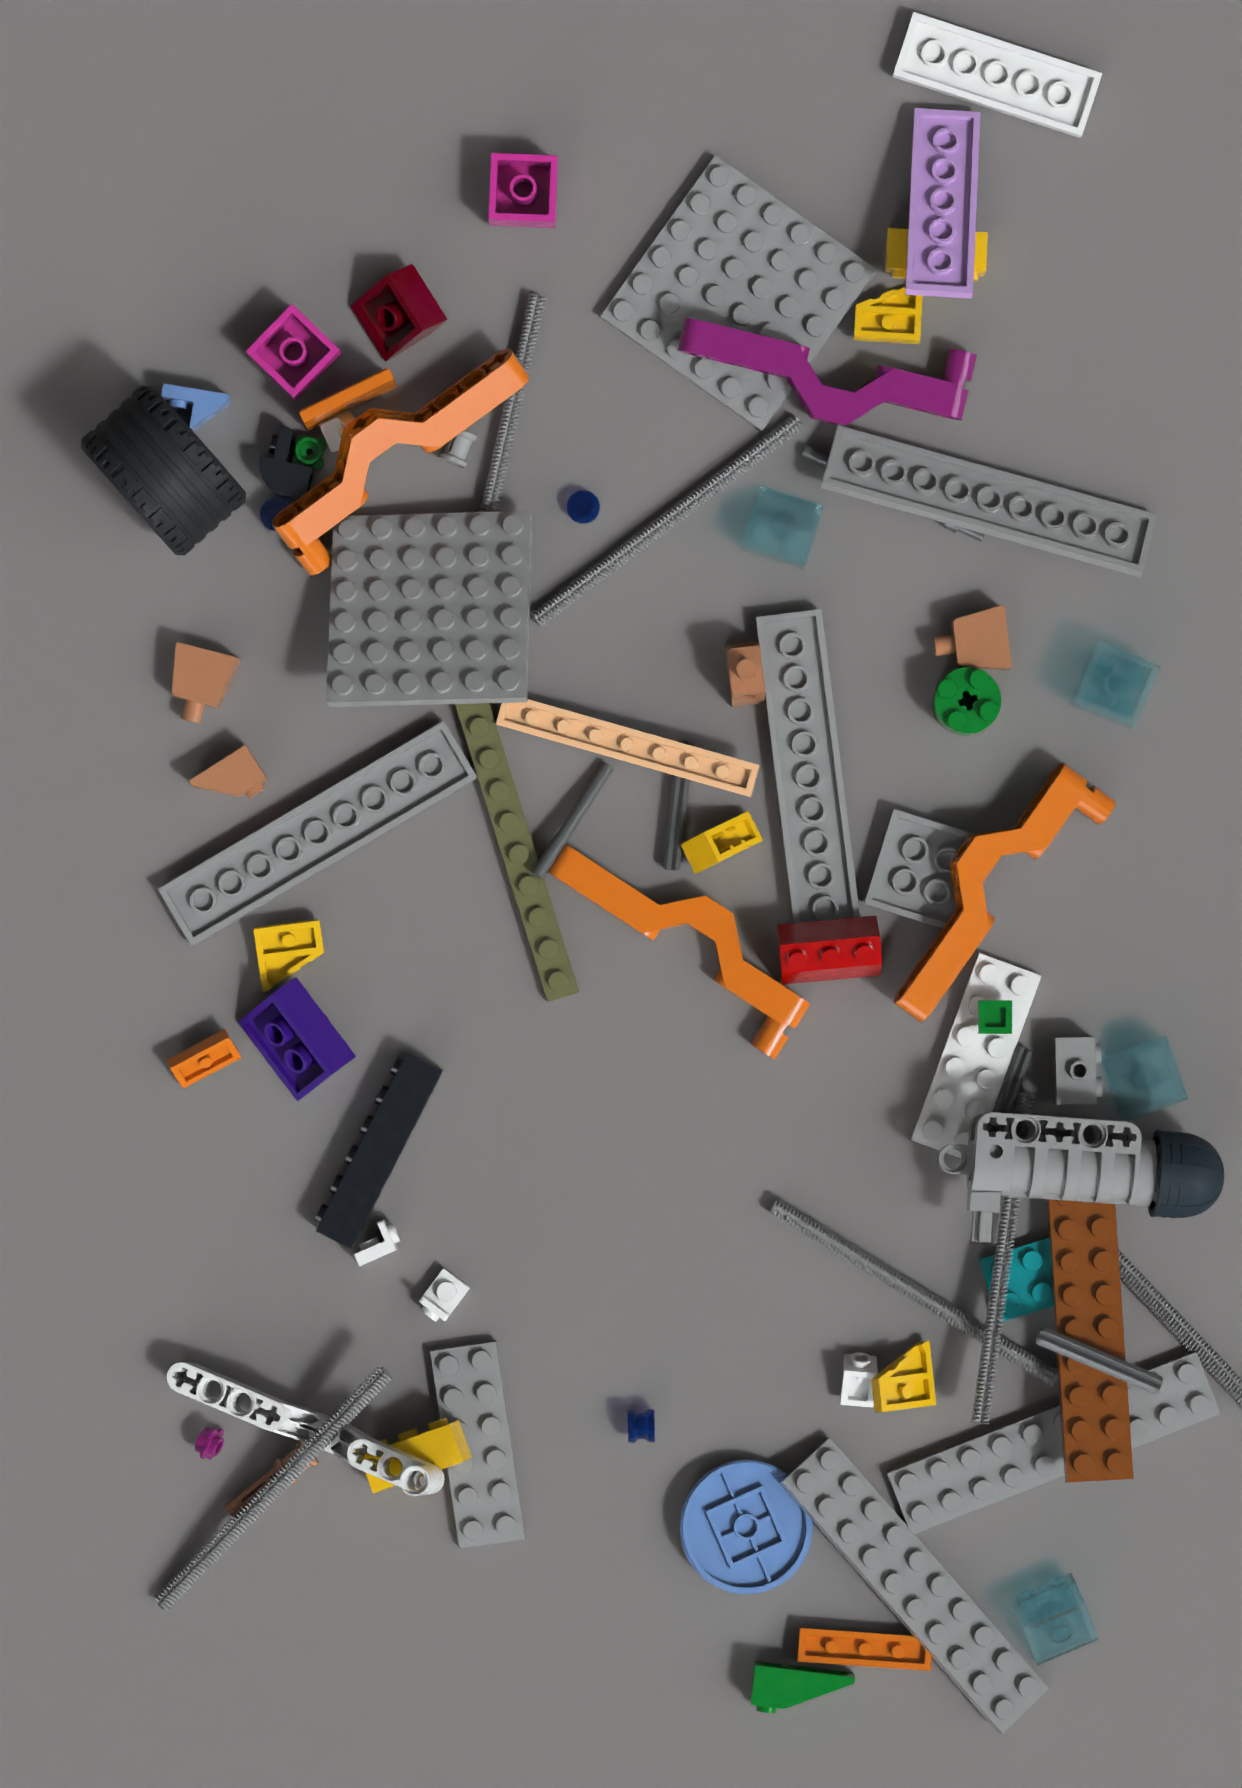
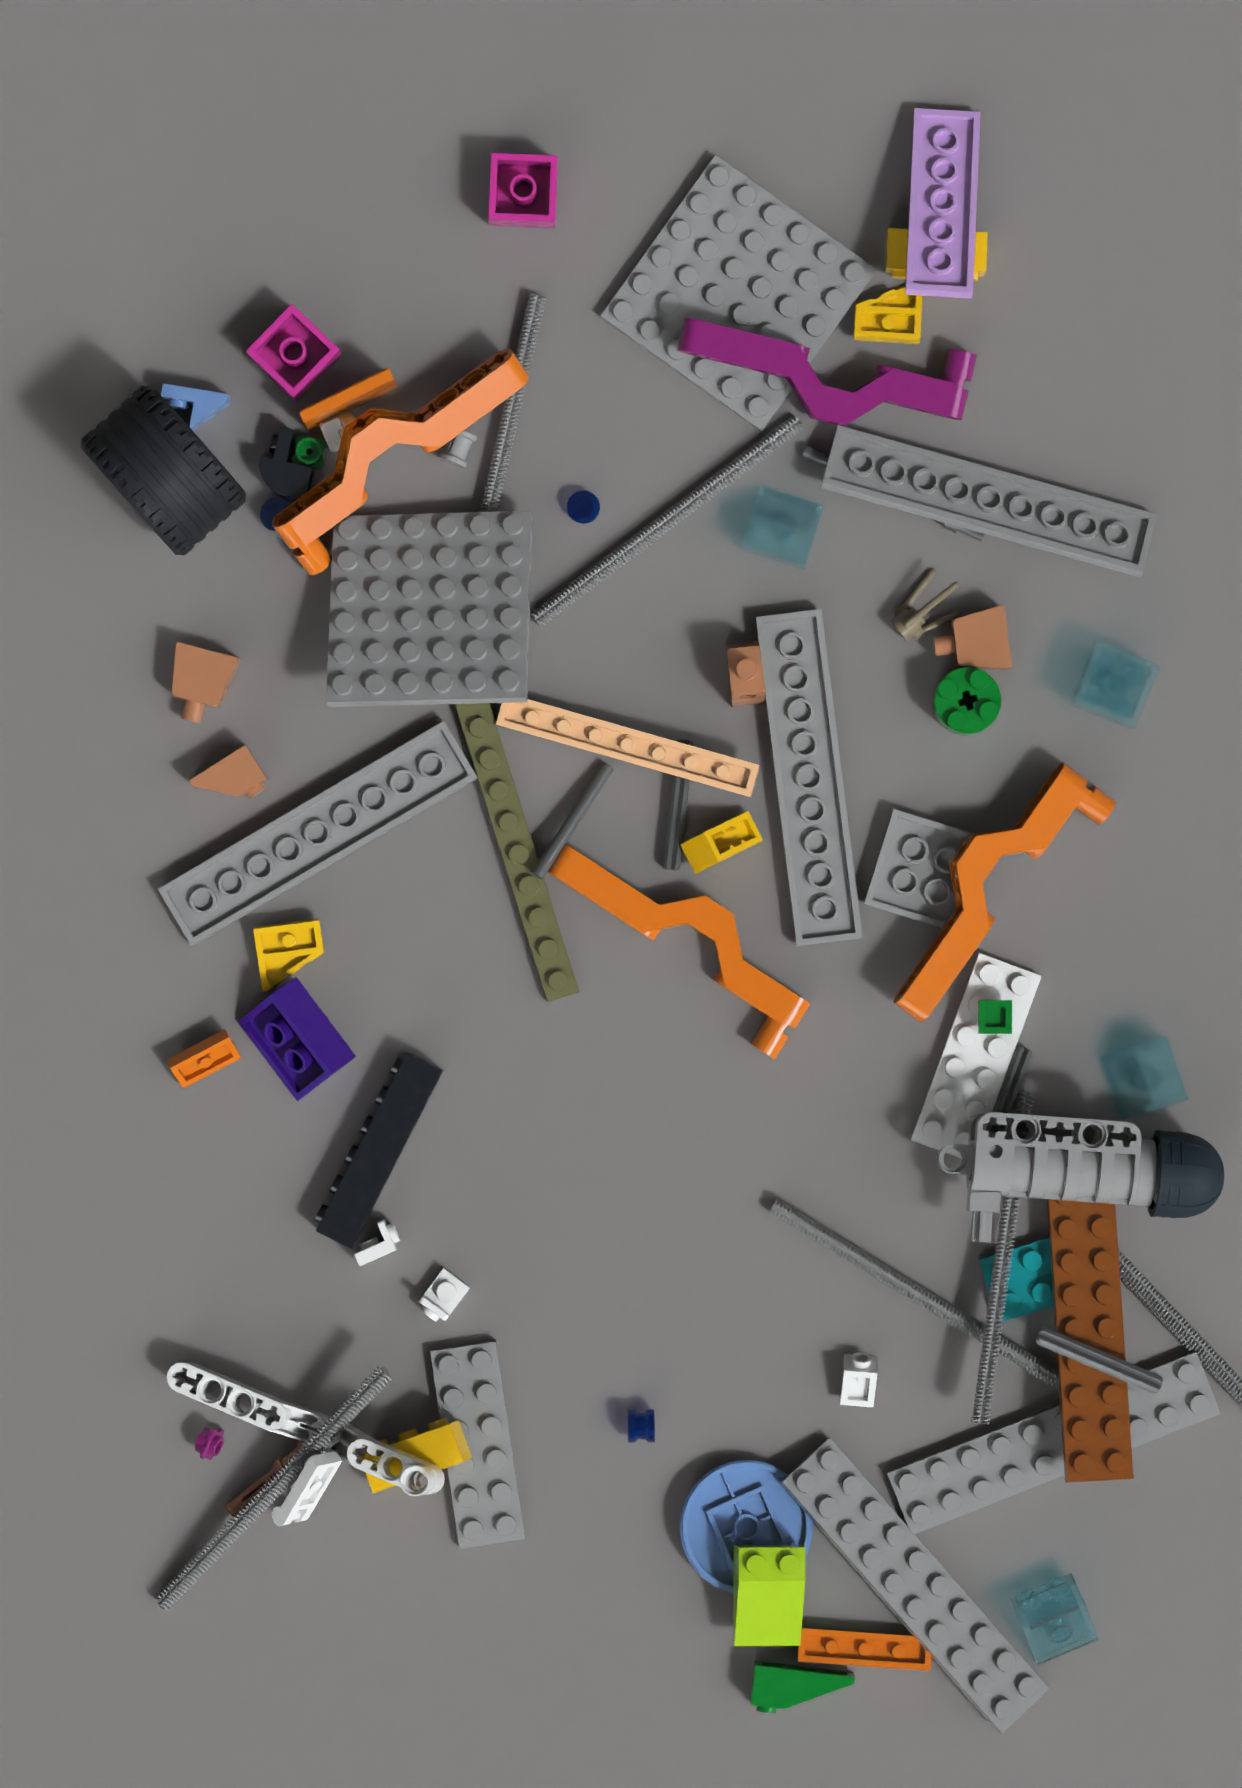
dark red slope [350,264,448,362] -> none
red slope [777,915,882,985] -> none
yellow wing [871,1341,936,1412] -> none
white plate [892,12,1102,138] -> none
light grey brick [1052,1037,1102,1104] -> none
none -> white plate [272,1451,342,1526]
none -> lime slope [733,1544,805,1646]
none -> dark tan plant [891,569,959,641]

